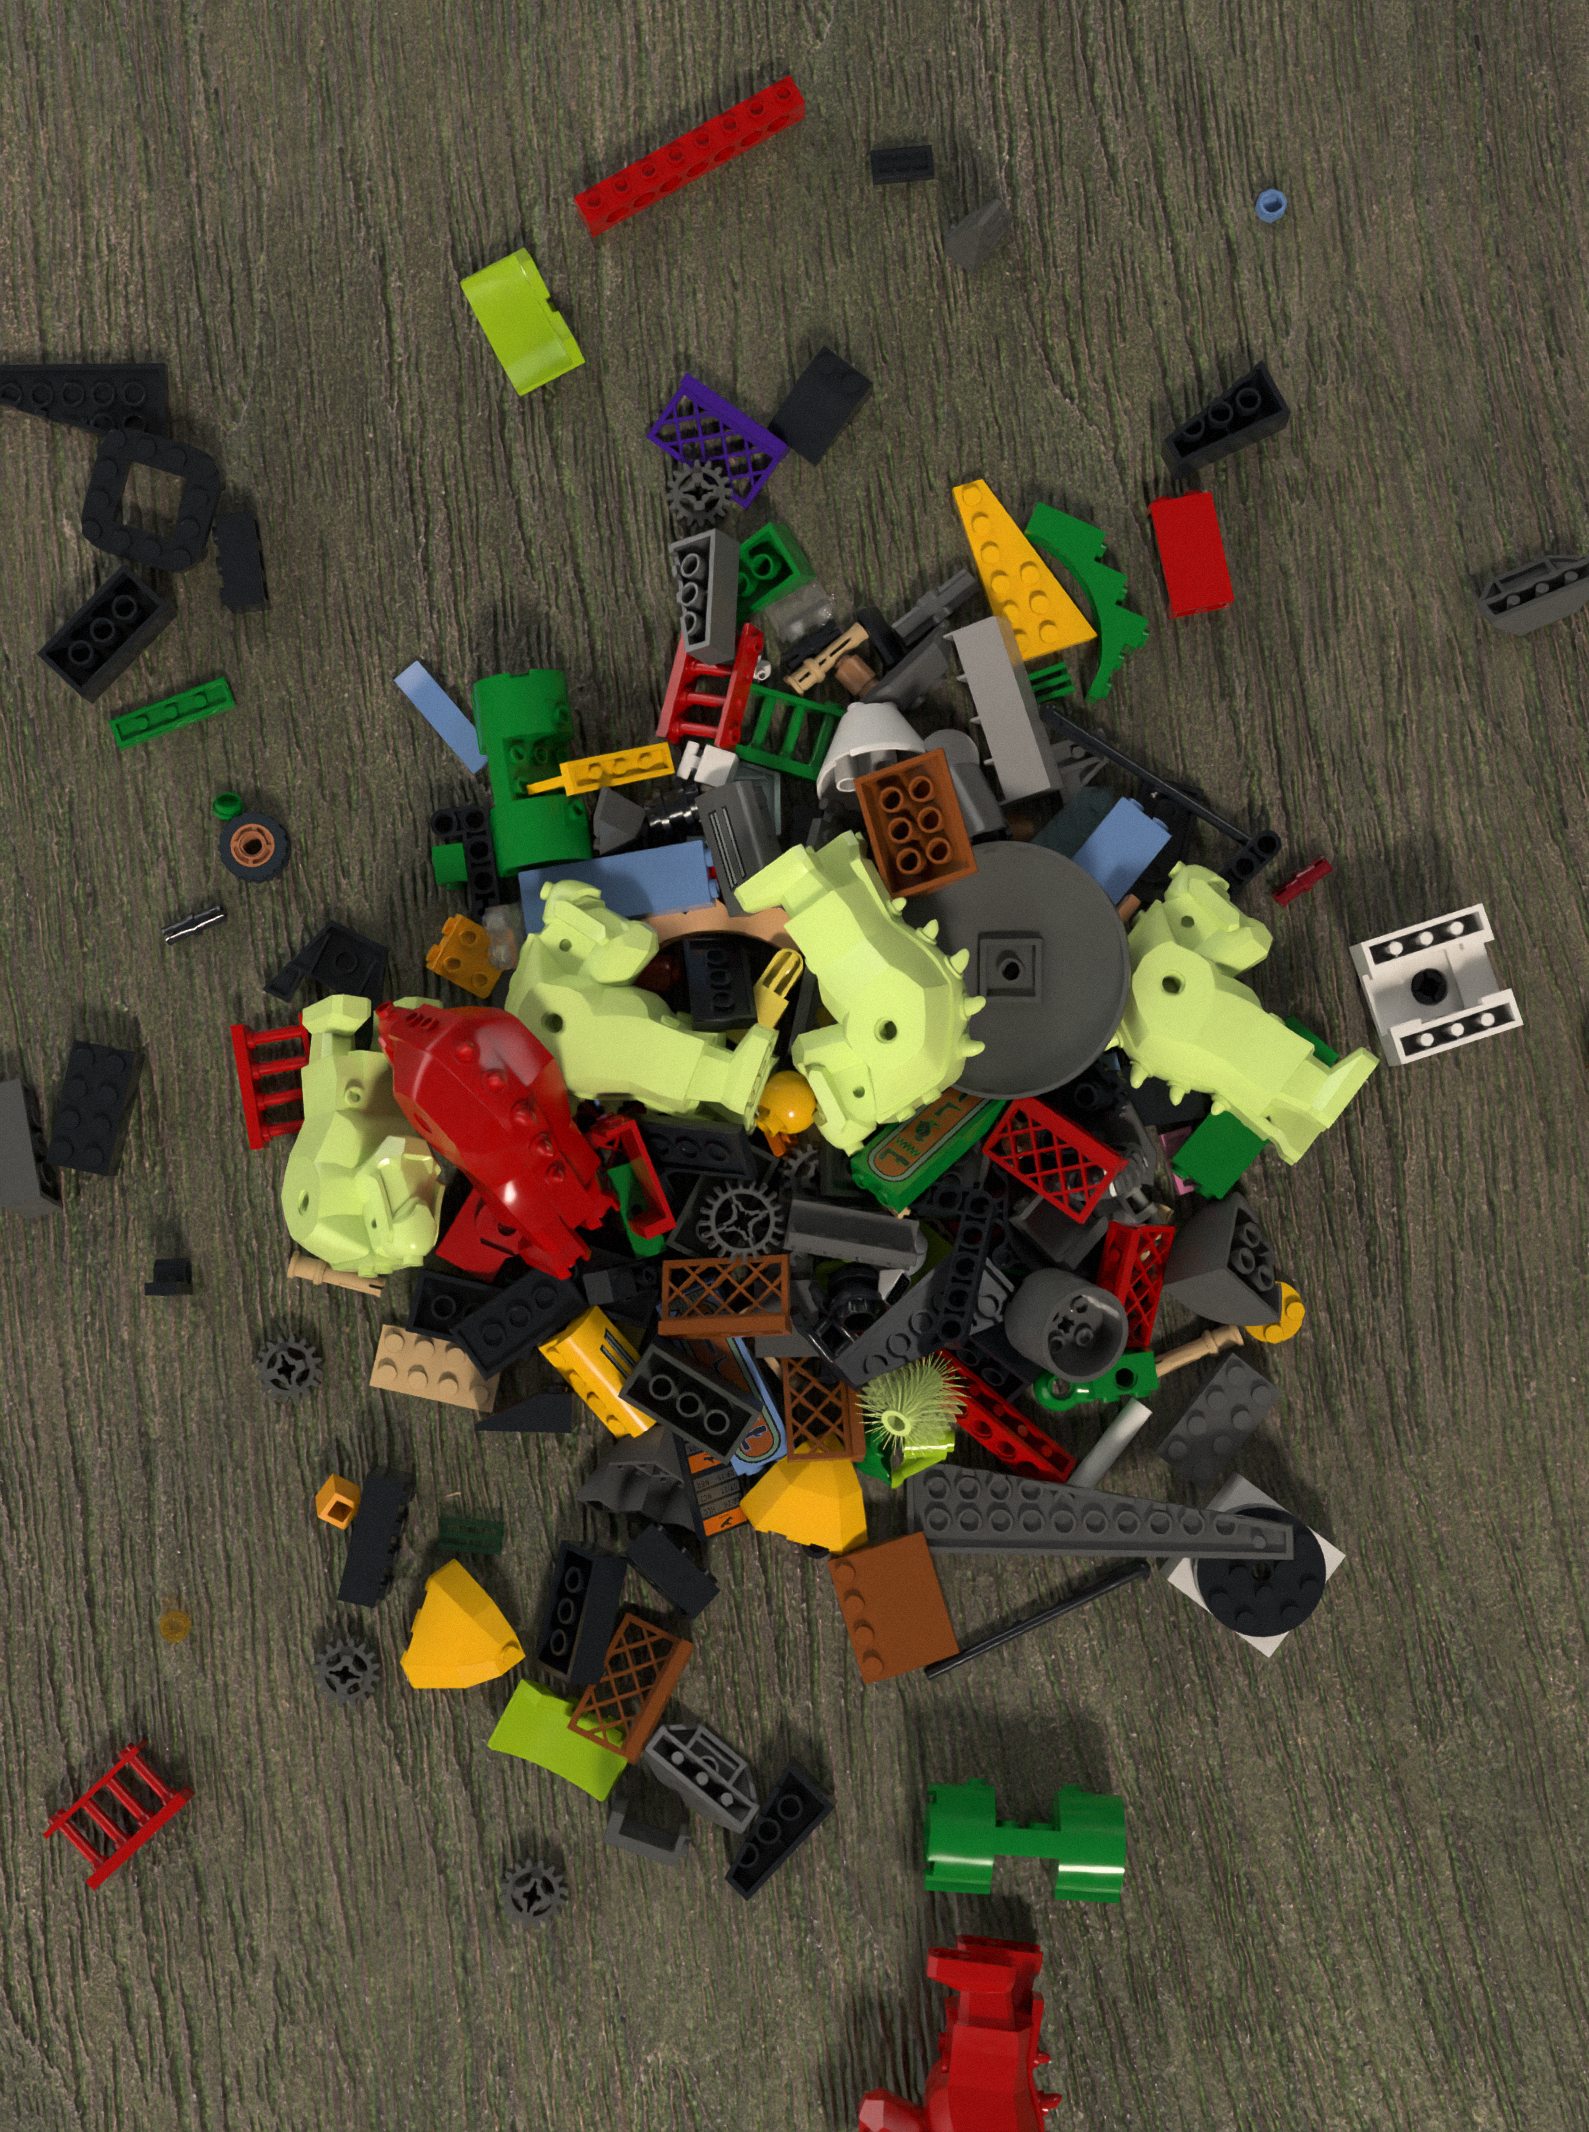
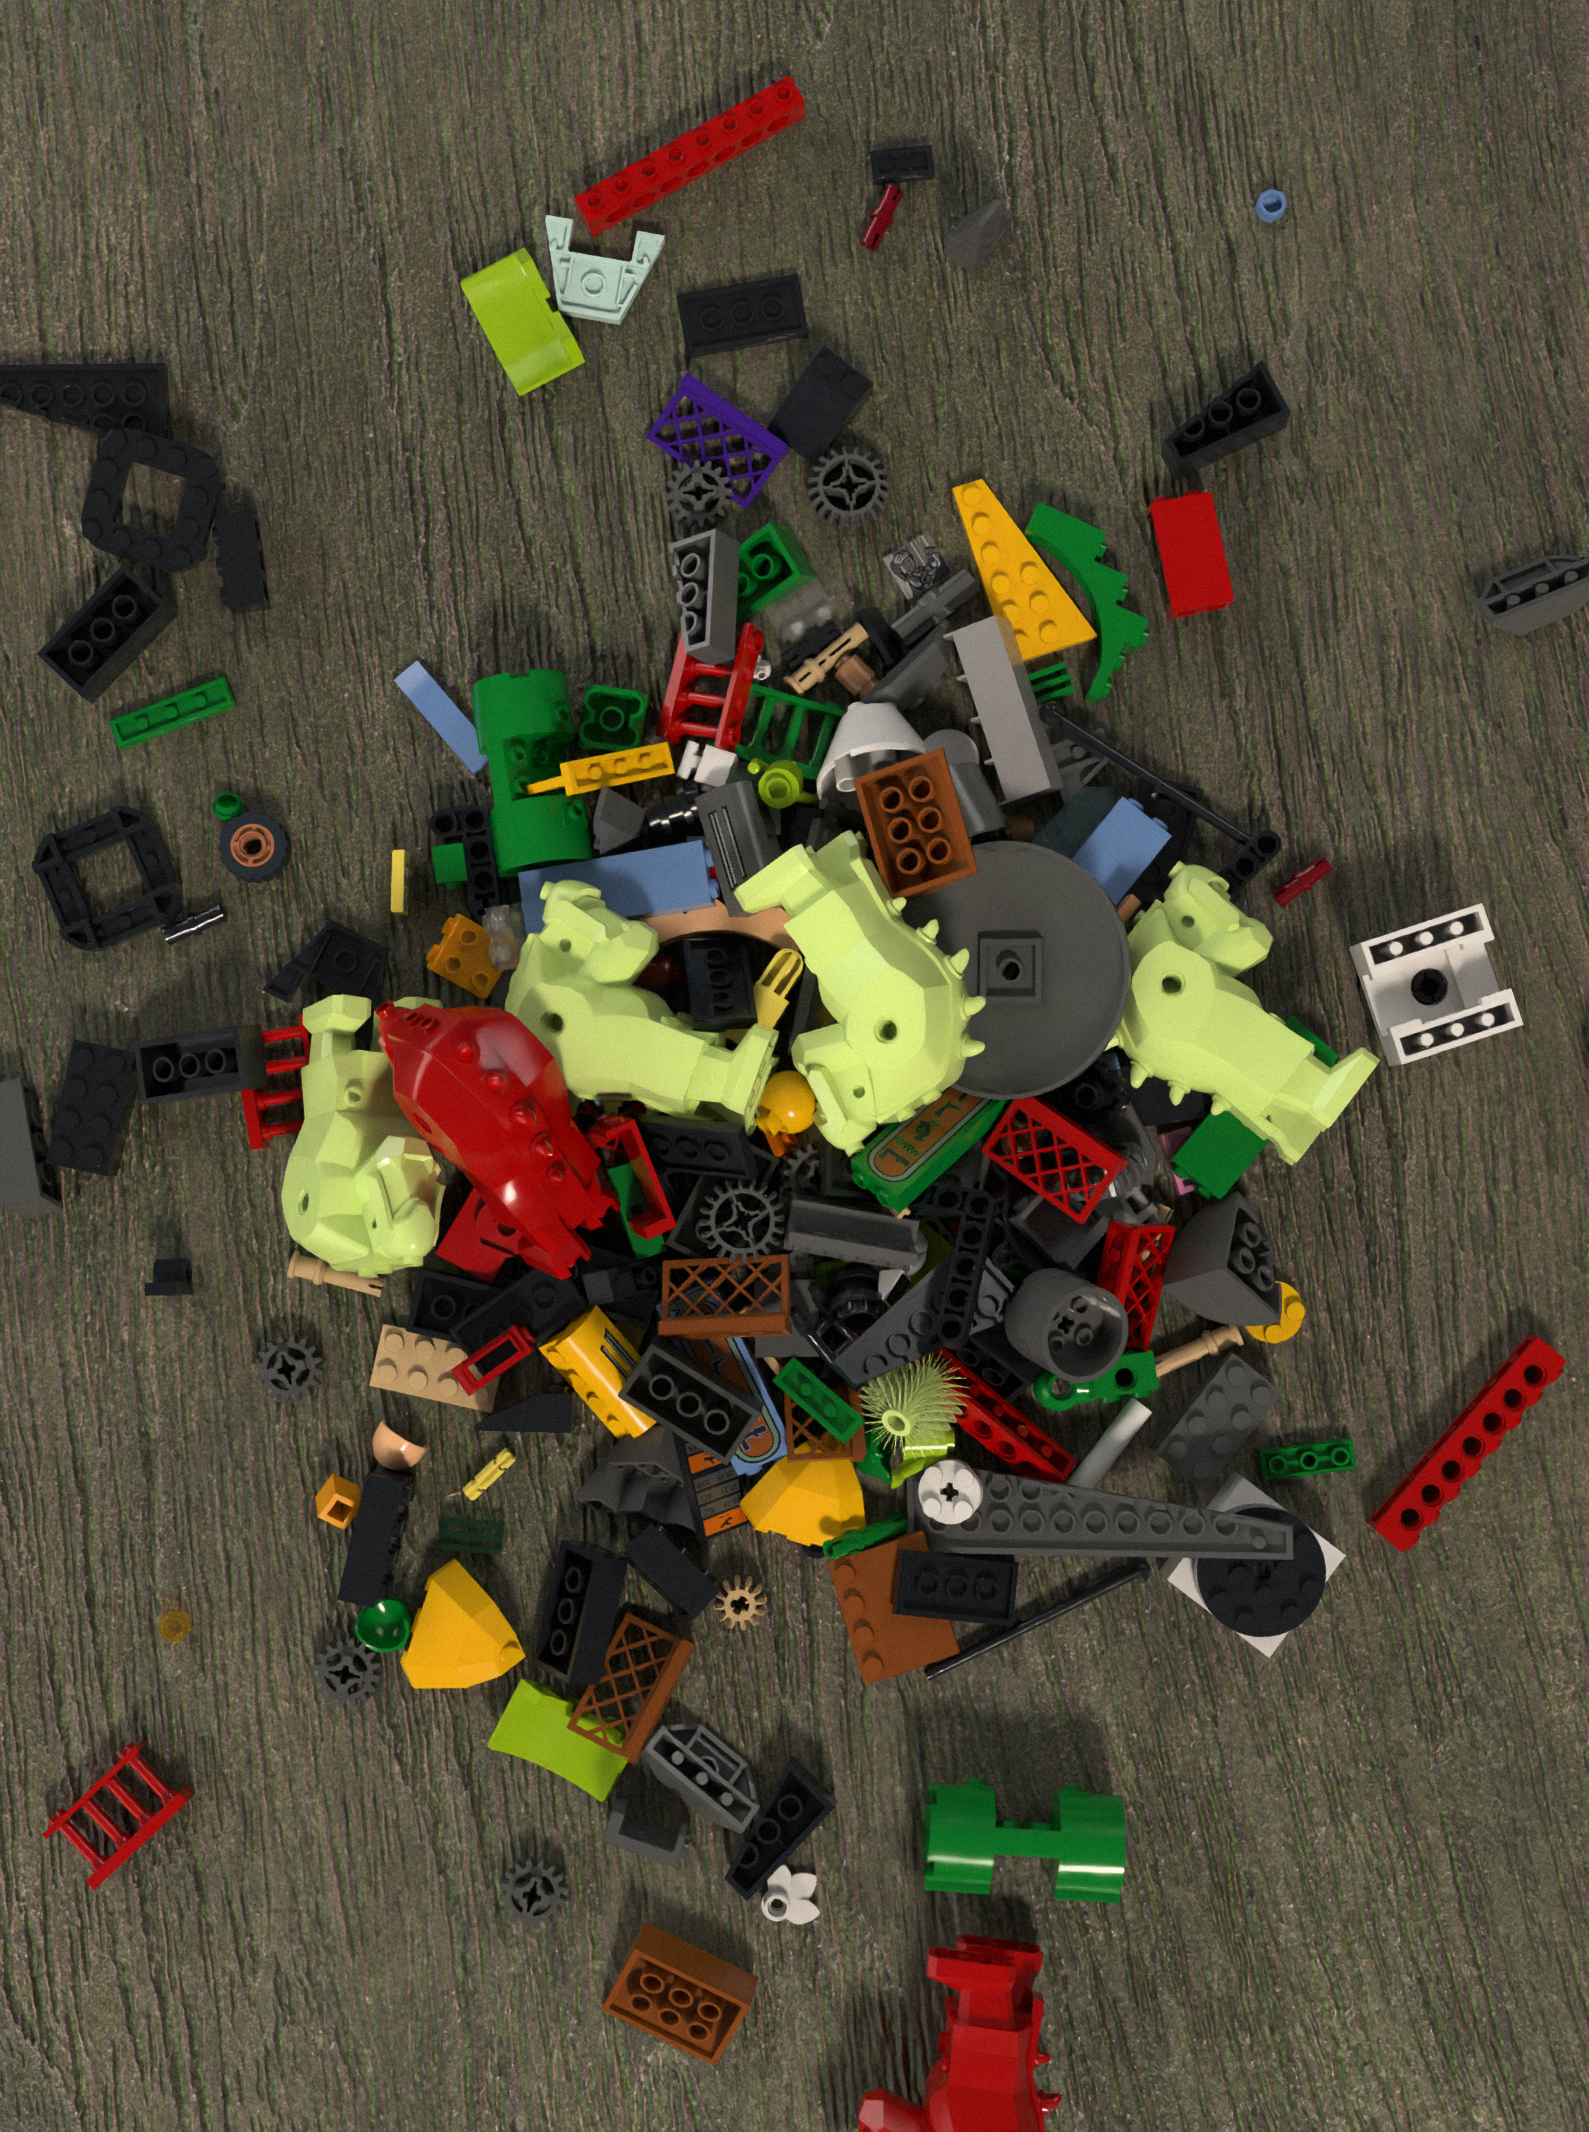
none -> black plate [32,805,183,952]
none -> black brick [134,1024,269,1105]
none -> green helmet [355,1598,412,1653]
none -> light nougat helmet [372,1420,428,1471]
none -> light yellow tile [391,850,410,916]
none -> red window [451,1323,536,1396]
none -> light yellow axle [463,1448,516,1501]
none -> light aqua wing [545,215,665,325]
none -> green piece [577,685,650,756]
none -> dark orange slope [601,1922,759,2066]
none -> black tile [677,274,809,358]
none -> tan gear [713,1575,767,1630]
none -> lime piece [748,757,820,809]
none -> white plate [761,1864,820,1925]
none -> green plate [772,1357,866,1445]
none -> dark grey gear [807,446,891,532]
none -> green pin [823,1513,908,1561]
none -> dark red pin [860,184,904,252]
none -> piece [881,531,954,603]
none -> black tile [892,1549,1019,1626]
none -> white plate [918,1459,983,1524]
none -> green tile [1257,1437,1356,1482]
none -> red brick [1366,1334,1567,1553]

